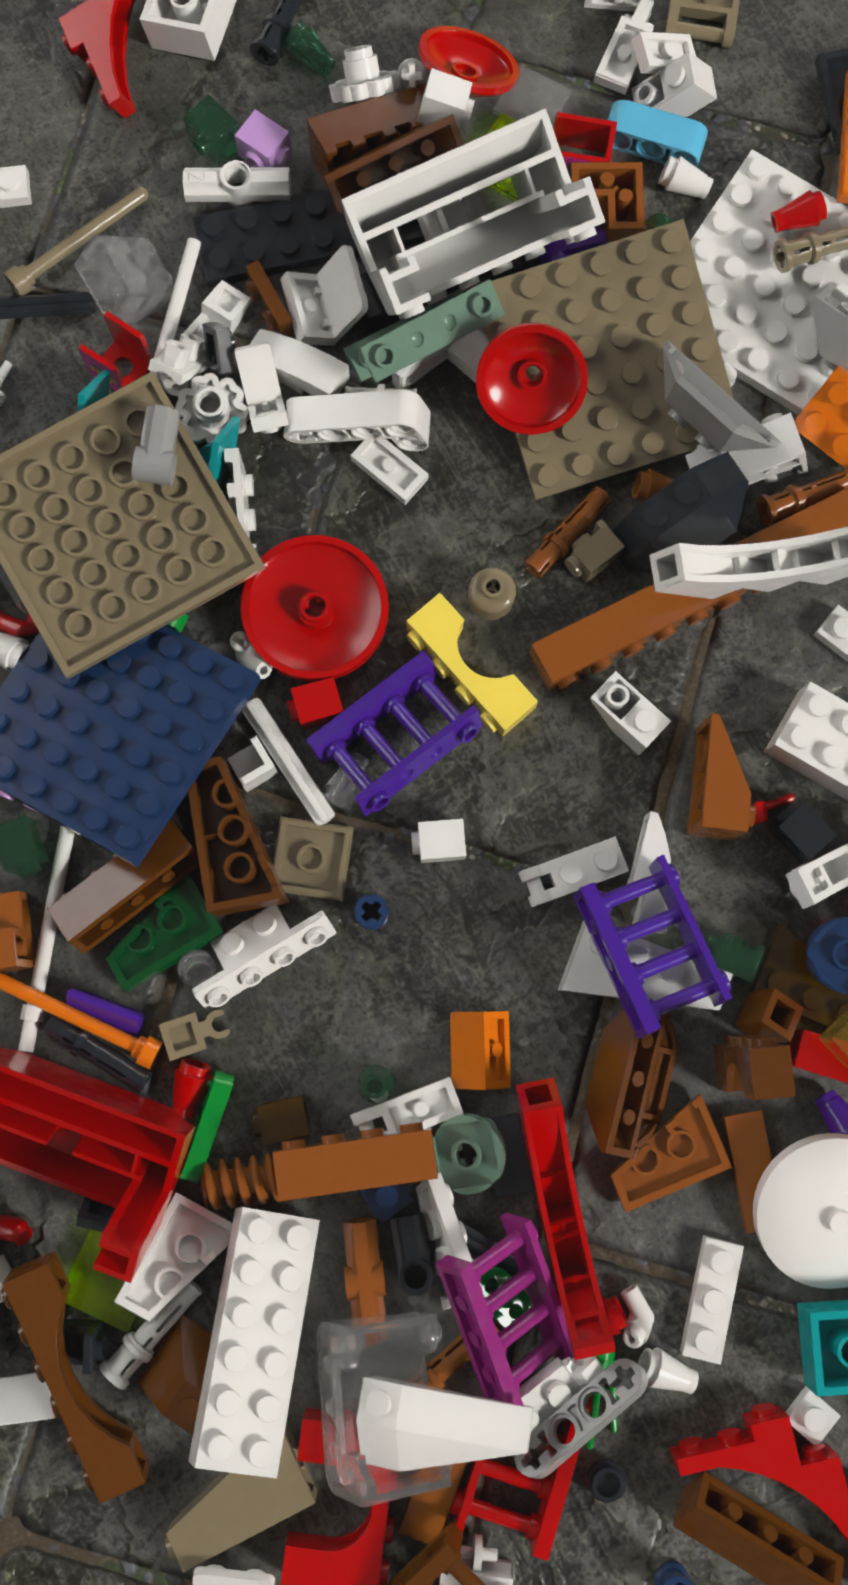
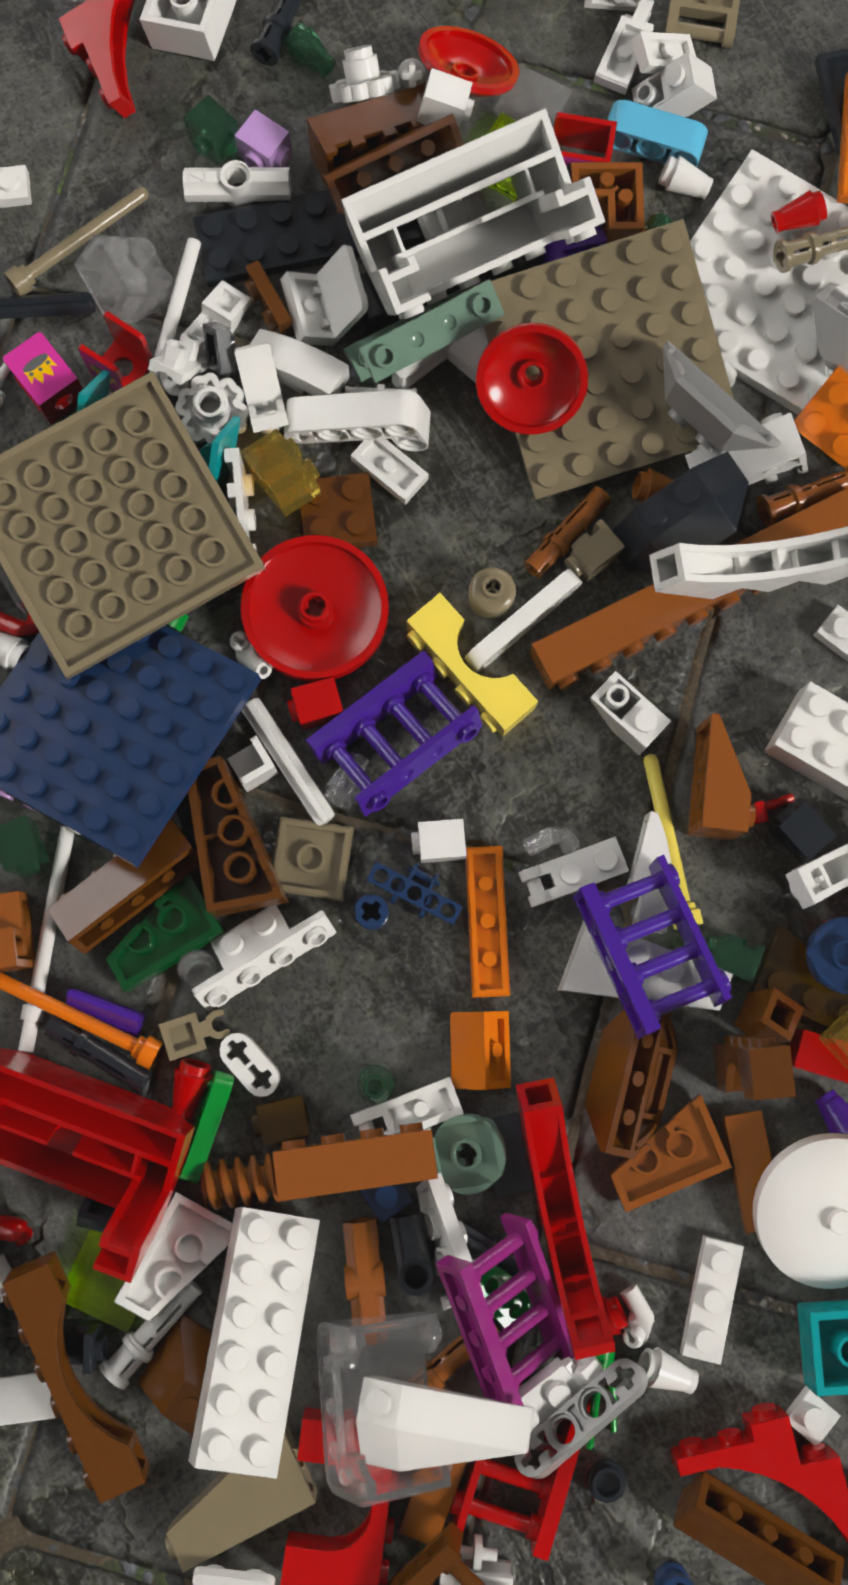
light grey piece [132,404,181,486] -> none
none -> piece [3,332,83,425]
none -> white beam [219,1033,280,1097]
none -> clear yellow brick [240,429,322,517]
none -> reddish brown plate [297,472,378,548]
none -> dark blue piece [366,862,463,925]
none -> white beam [464,569,582,673]
none -> orange tile [465,846,510,998]
none -> clear arm [523,827,580,856]
none -> light yellow piece [644,754,703,930]

